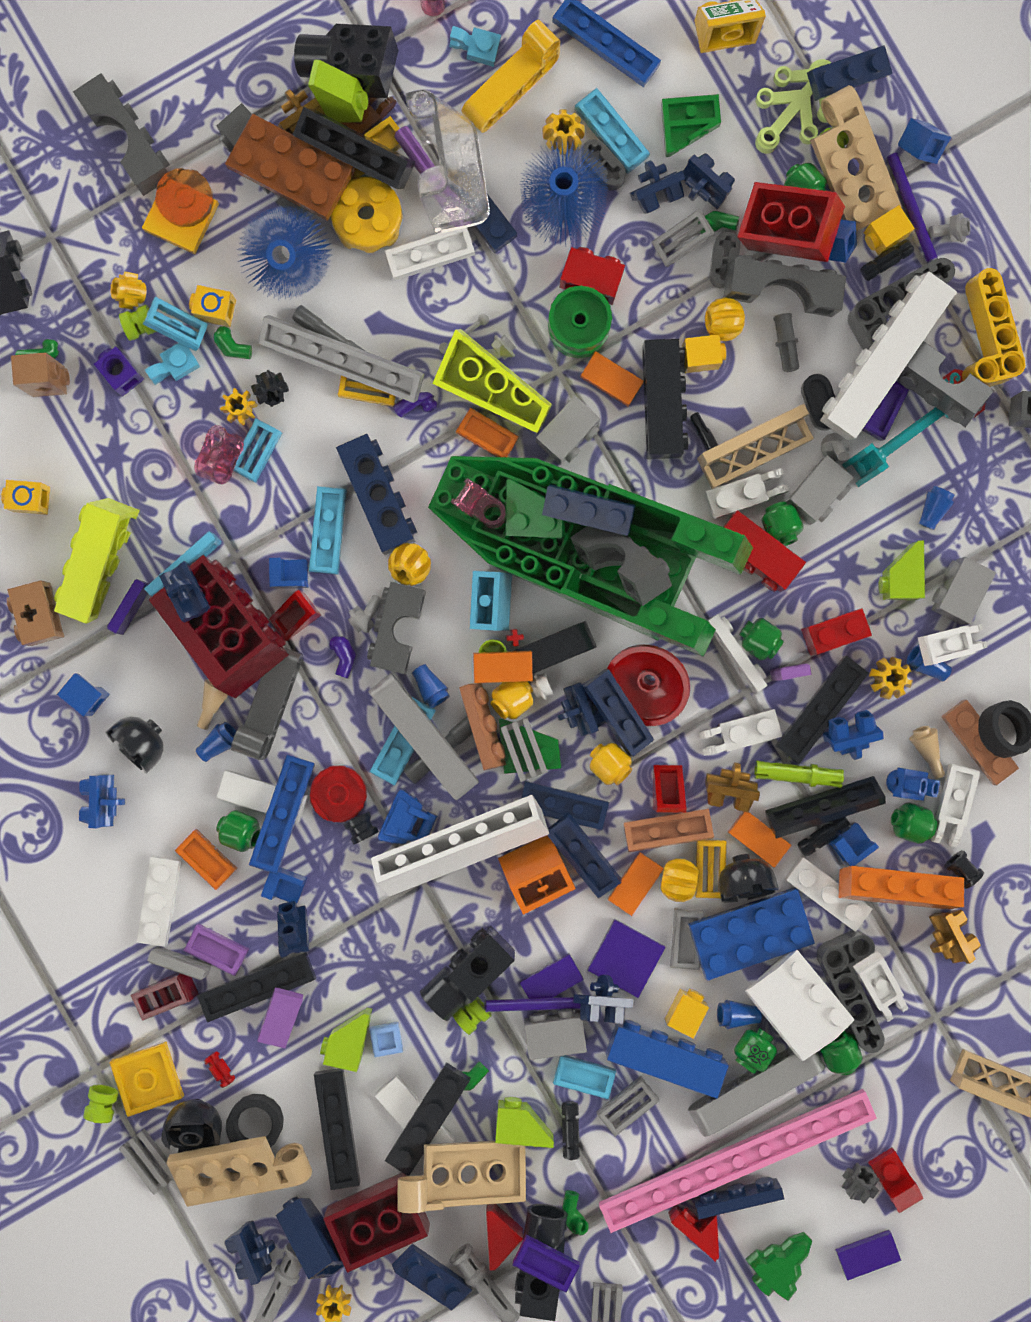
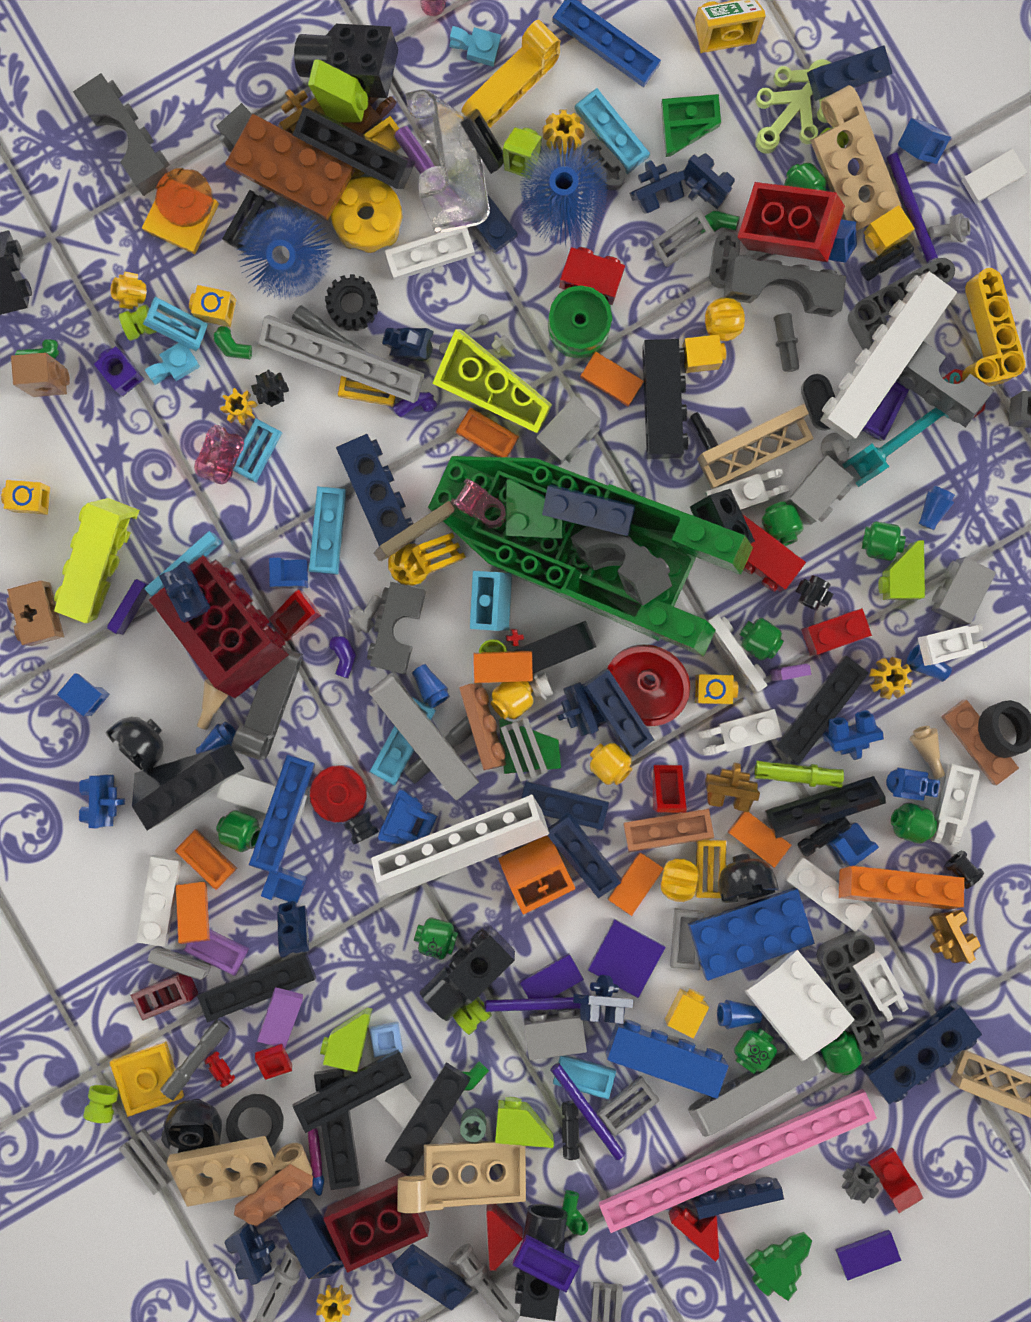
none -> black wedge [132,744,245,831]
none -> dark grey piece [160,1019,230,1100]
none -> orange tile [176,882,210,944]
none -> black tile [222,190,276,253]
none -> nougat plate [234,1164,313,1227]
none -> red tile [255,1044,292,1080]
none -> black plate [292,1049,412,1133]
none -> magenta piece [308,1128,324,1196]
none -> black tyre [325,274,378,331]
none -> dark tan tile [373,501,455,562]
none -> dark blue hips [382,328,434,361]
none -> yellow tile [412,532,466,575]
none -> green head [414,917,458,960]
none -> black tile [460,109,504,174]
none -> sand green bush [460,1108,487,1142]
none -> lime slope [503,127,542,179]
none -> dark purple bar [550,1063,625,1160]
none -> black brick [690,489,755,544]
none -> yellow brick [695,674,738,704]
none -> black gear [795,575,834,611]
none -> green head [861,521,906,561]
none -> dark blue brick [861,1000,982,1105]
none -> white tile [961,149,1027,204]

